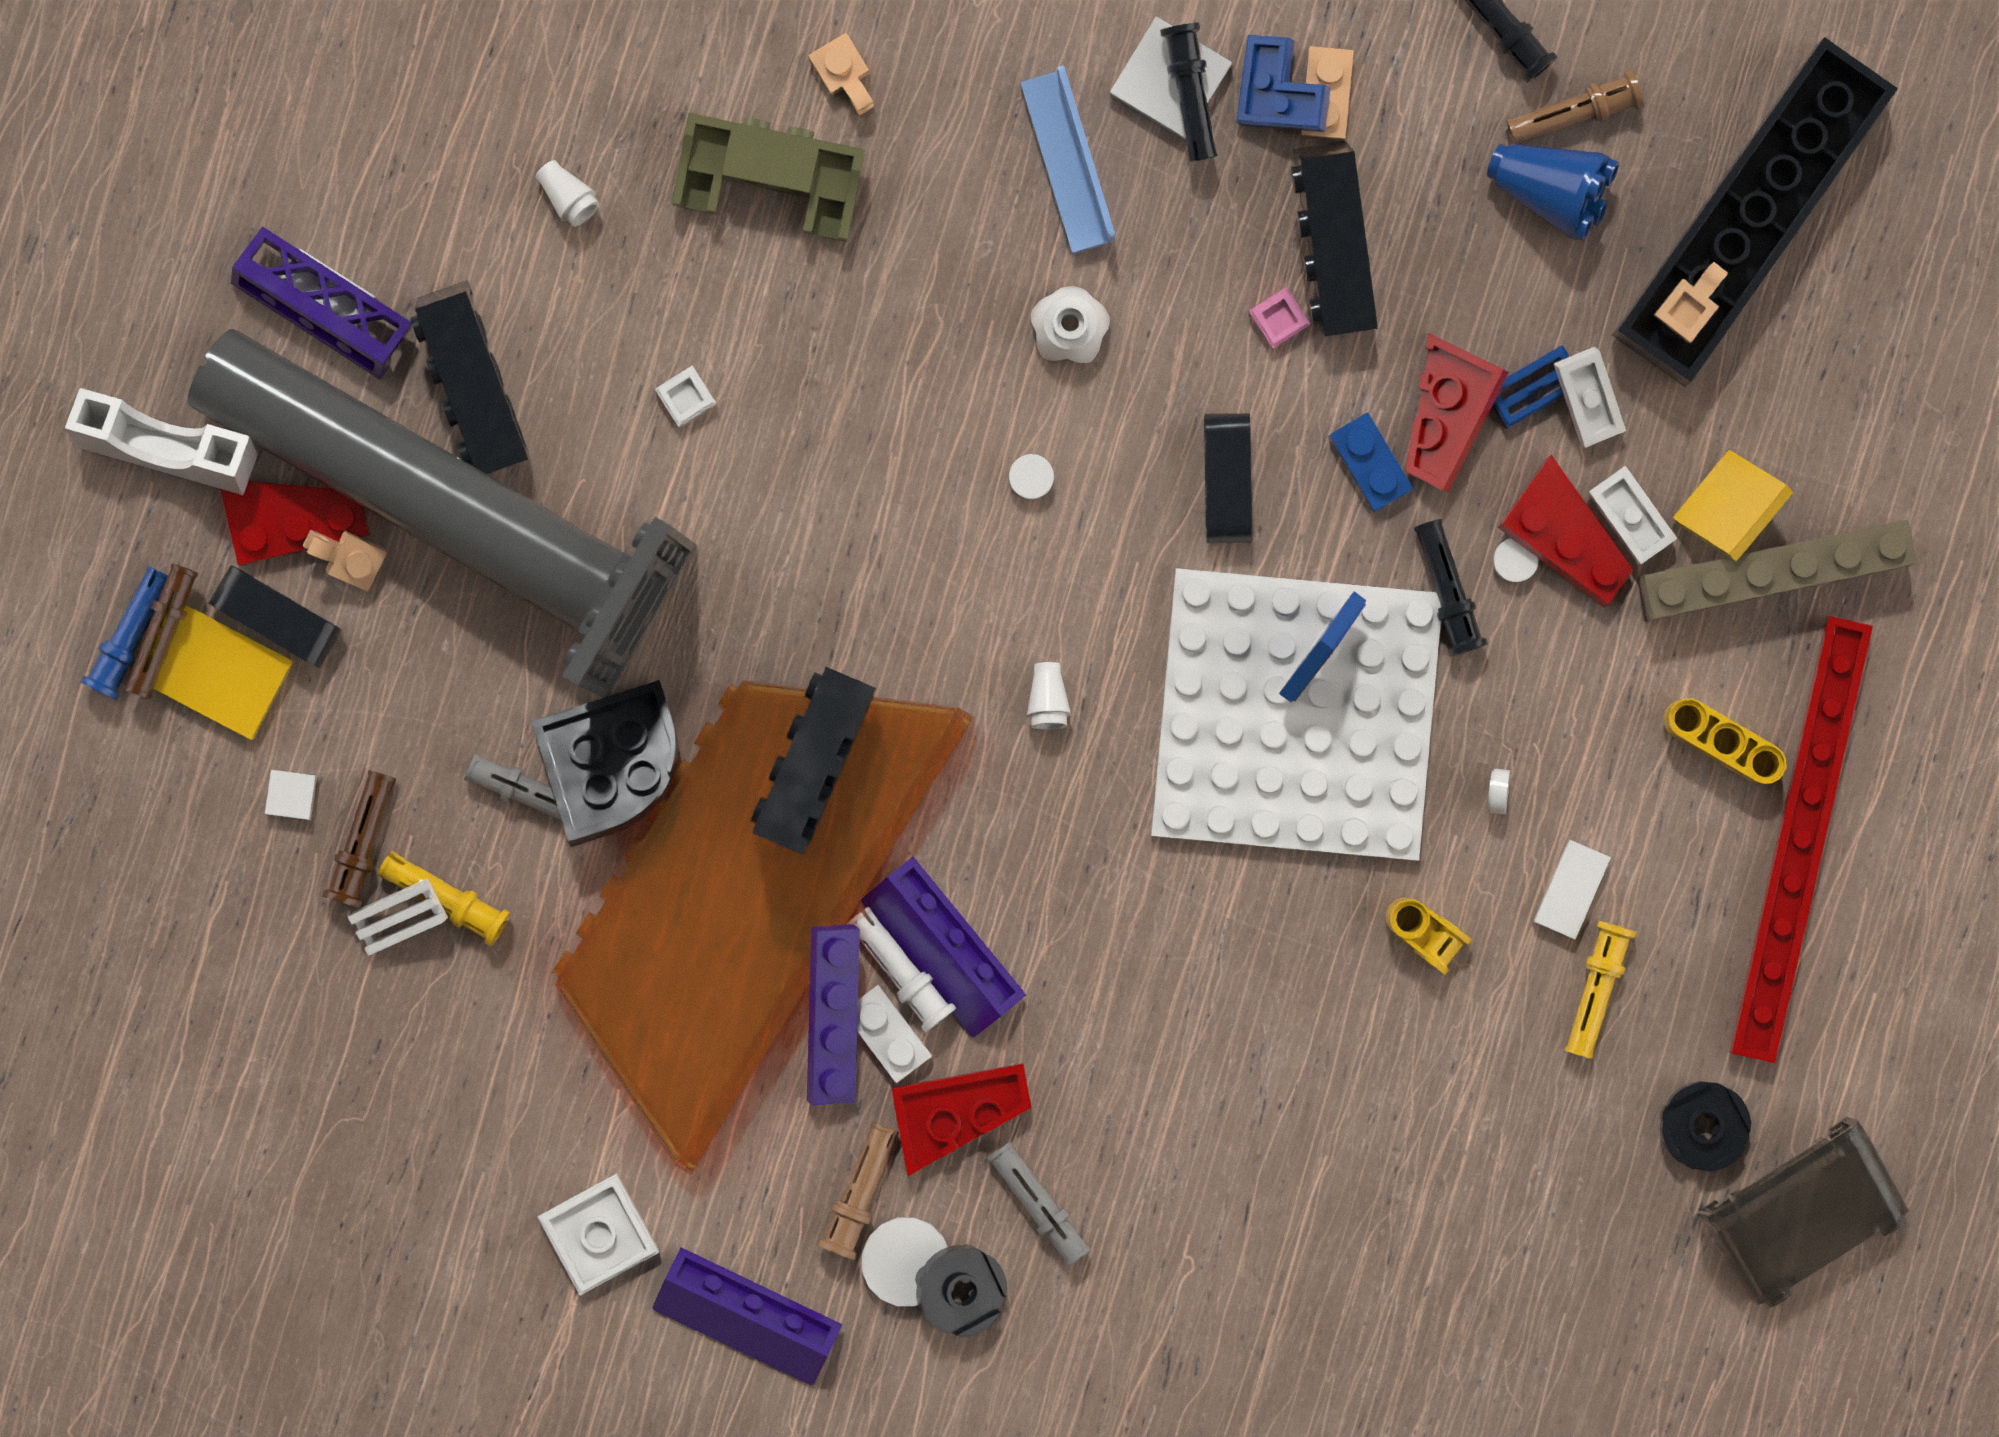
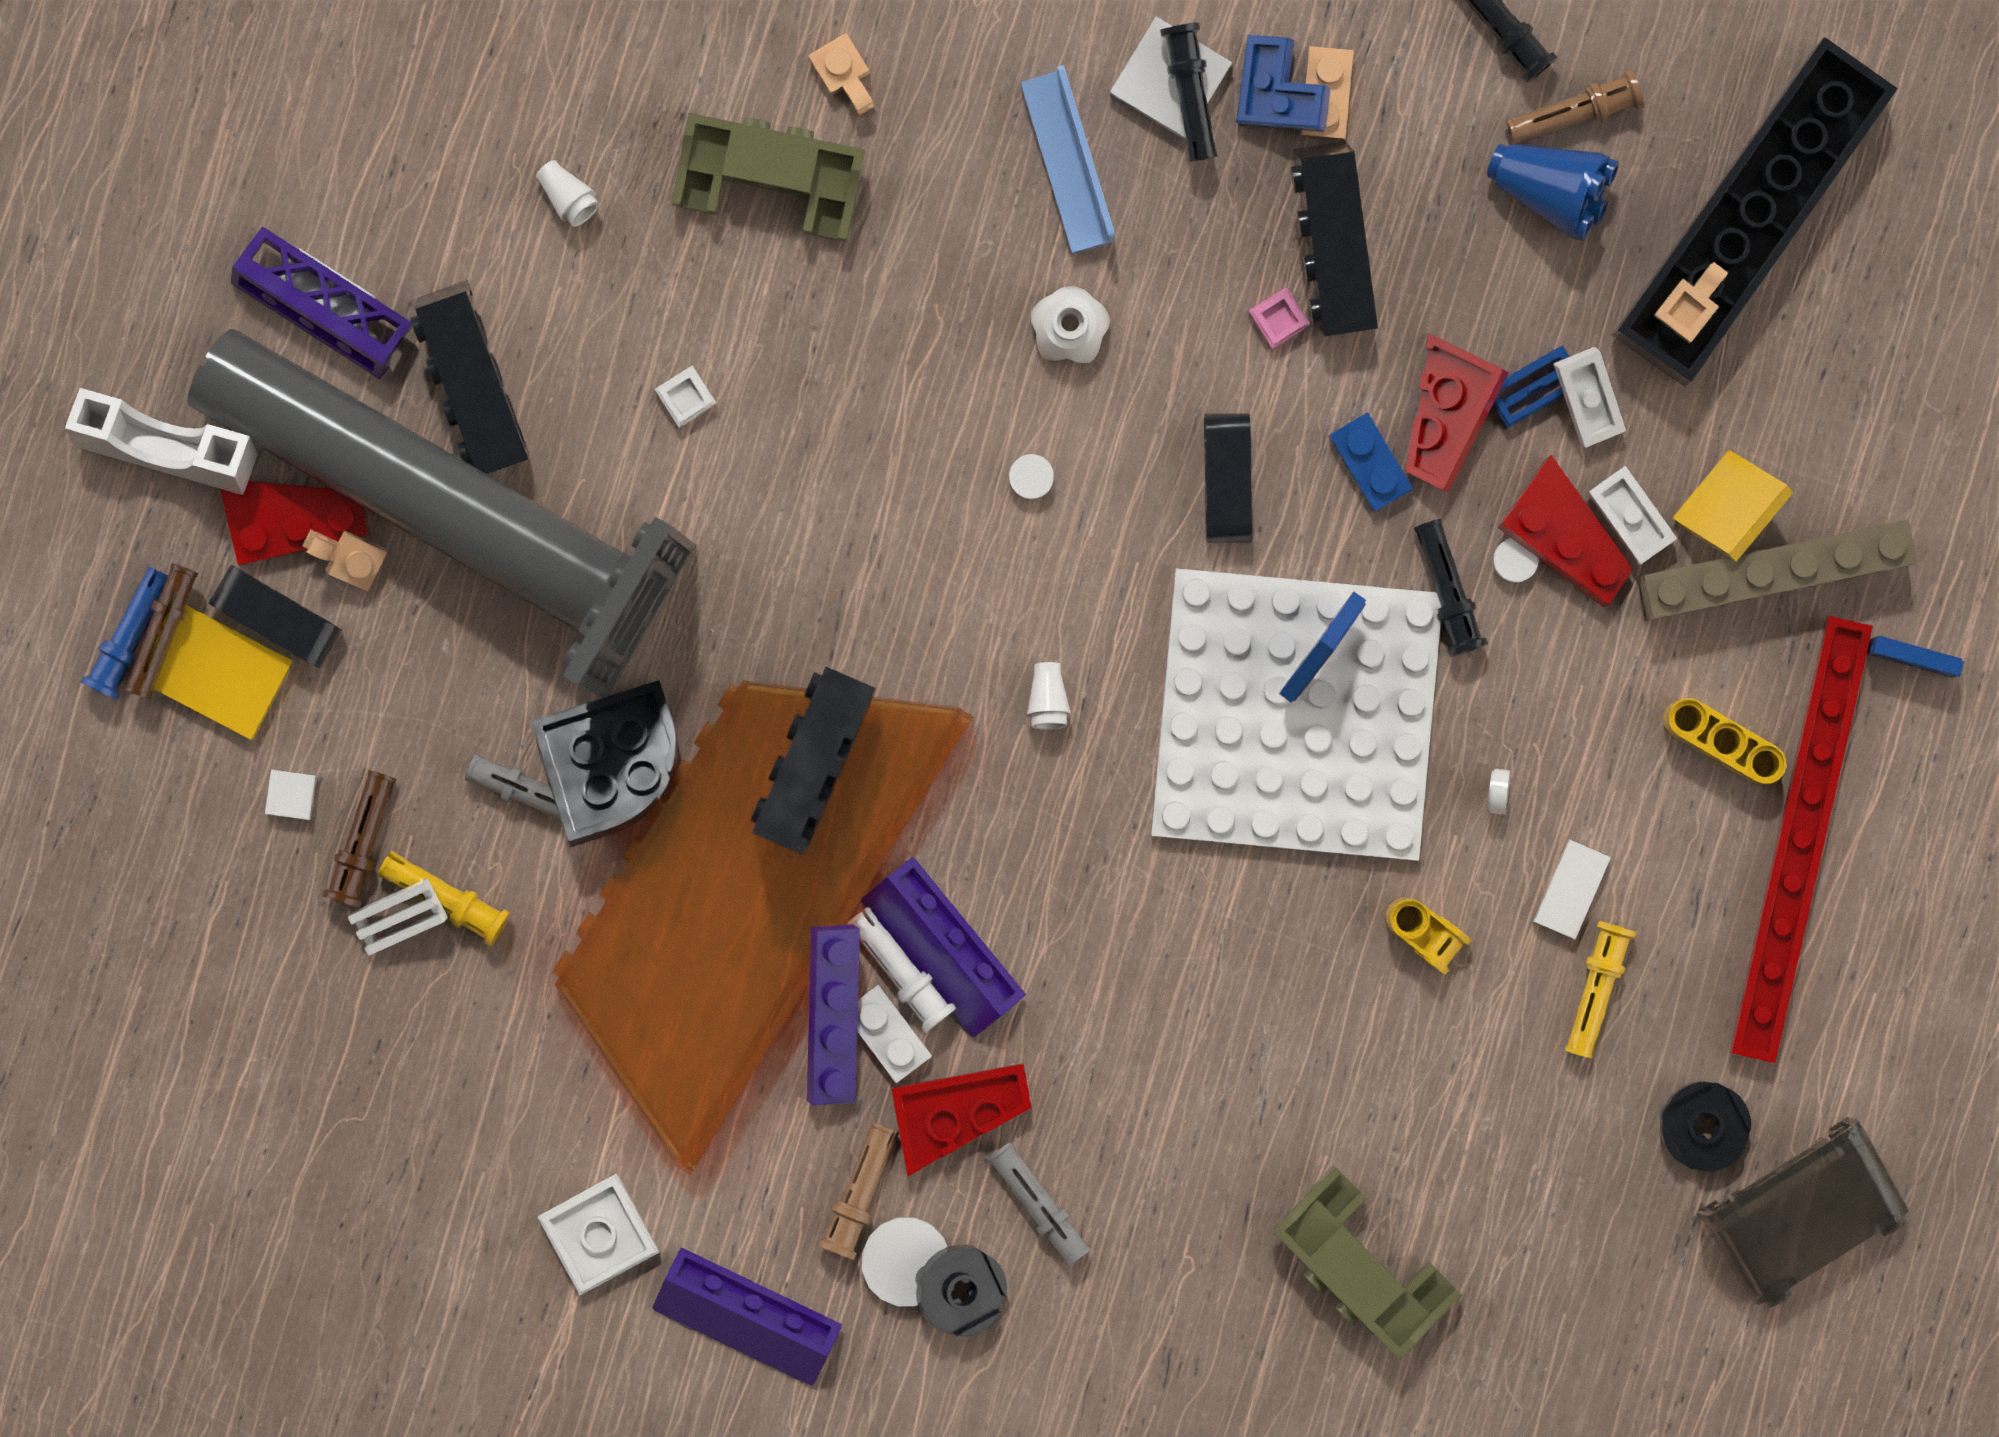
none -> olive bracket [1271,1165,1462,1360]
none -> blue tile [1867,636,1964,678]

